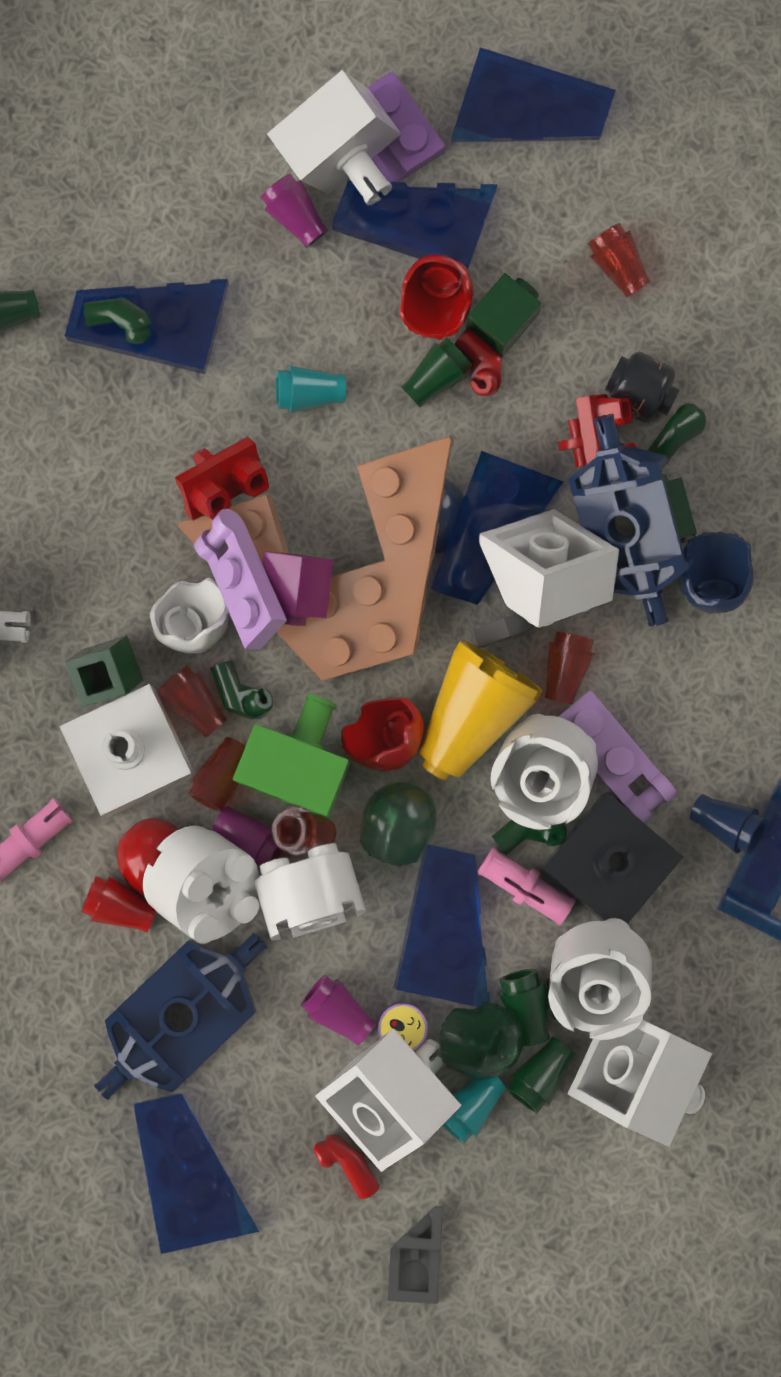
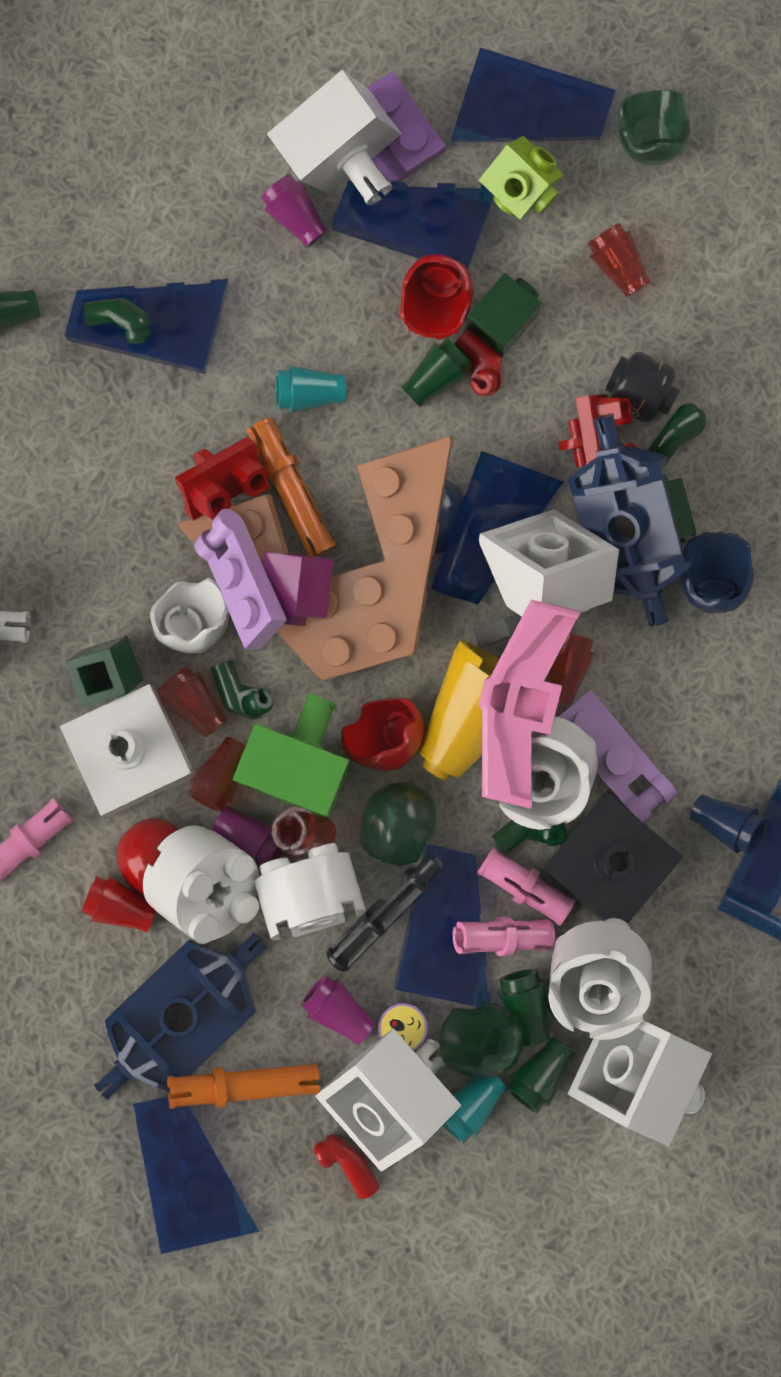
dark grey slope [388,1206,443,1304] -> none
none -> orange pin [167,1062,320,1109]
none -> orange pin [246,417,337,557]
none -> black piece [326,853,443,972]
none -> bright pink pin [453,917,555,956]
none -> lime brick [478,136,564,220]
none -> bright pink plate [479,599,581,809]
none -> clear green hair [619,89,691,166]

